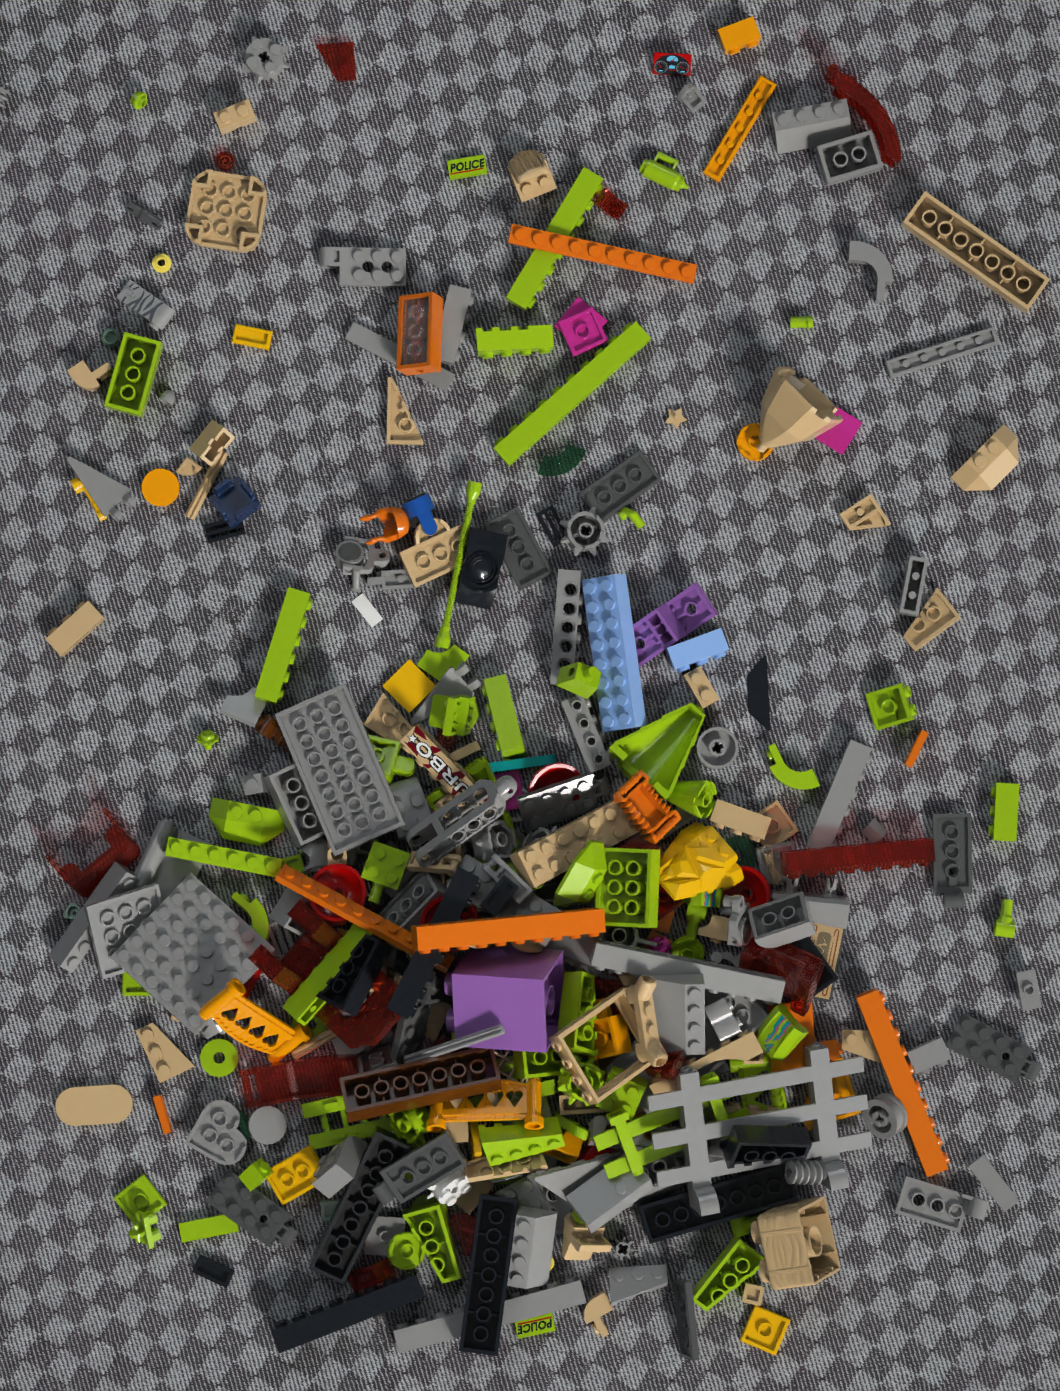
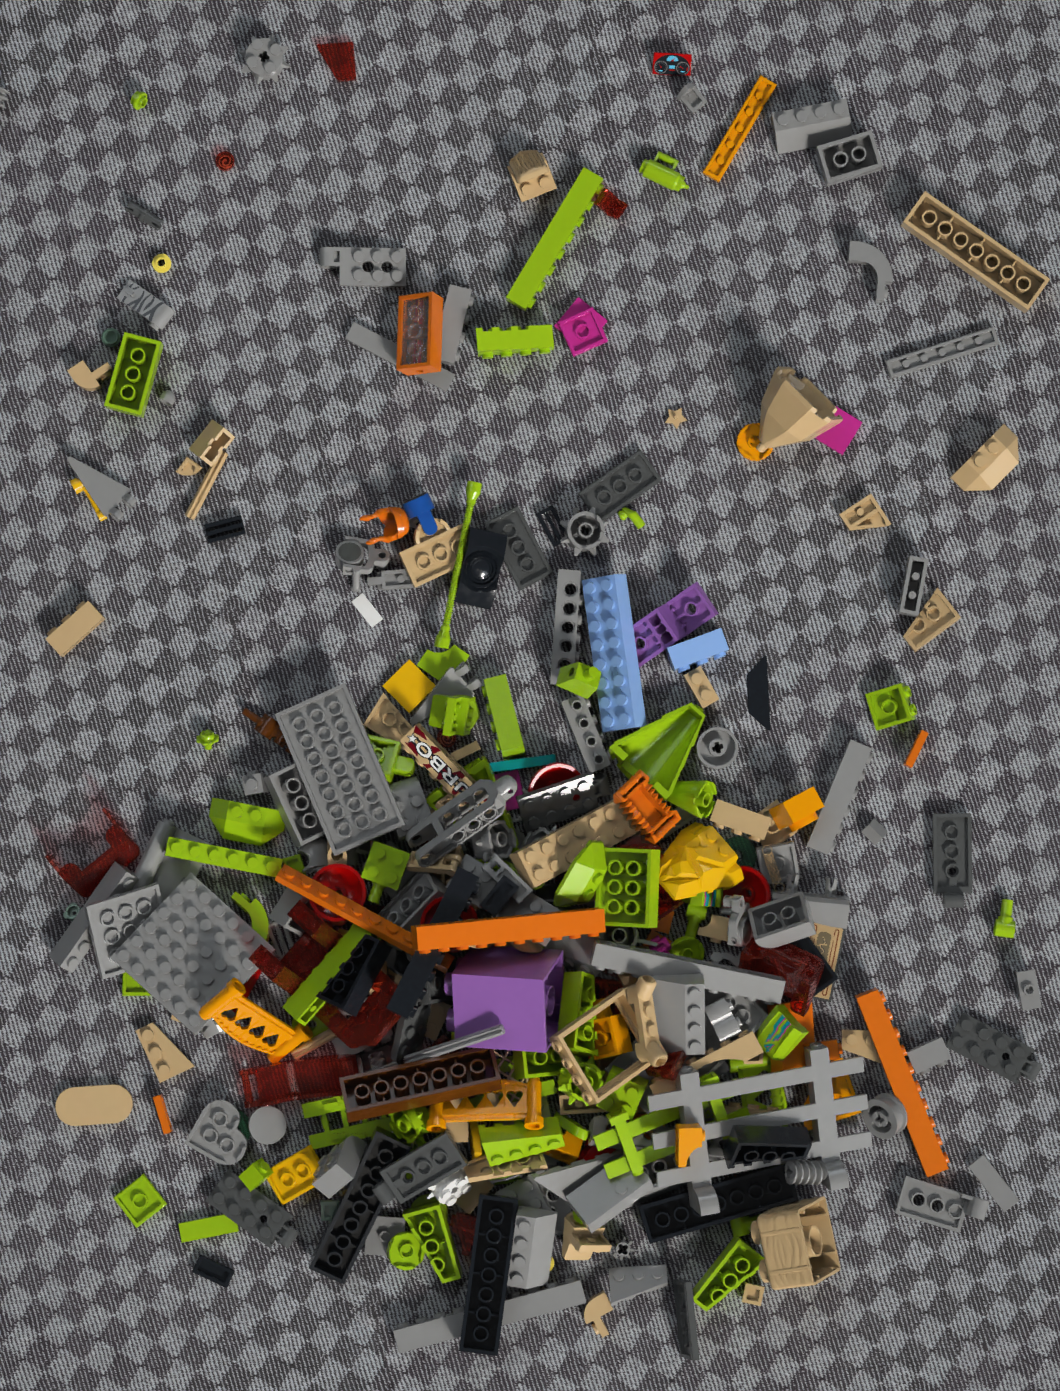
lime hips [128,1210,161,1249] -> none
light orange tile [141,468,180,507] -> none
tan plate [185,169,267,253] -> none
lime tile [200,1038,239,1077] -> none
dark blue panel [208,476,262,529] -> none
tan brick [213,99,257,135] -> none
light grey tile [219,687,267,728] -> none
yellow tile [232,324,273,350] -> none
lime brick [254,587,313,705] -> none
black brick [271,1269,426,1353] -> none
clear red arch [348,1258,395,1291] -> none
tan wing [386,377,424,445] -> none
lime tile [447,154,488,181] -> none
lime brick [493,321,651,467] -> none
orange plate [507,224,697,284] -> none
lime tile [514,1312,556,1339] -> none
clear green tile [538,444,586,477] -> none
light orange piece [717,16,761,55] -> none
yellow tile [740,1305,791,1356] -> none
lime arch [766,743,820,790] -> none
clear red brick [780,837,936,879] -> none
lime pin [790,314,813,330] -> none
clear red windscreen [824,64,901,170] -> none
lime brick [988,782,1020,842] -> none
none -> light orange arch [675,1123,705,1167]
none -> light orange piece [769,786,825,832]

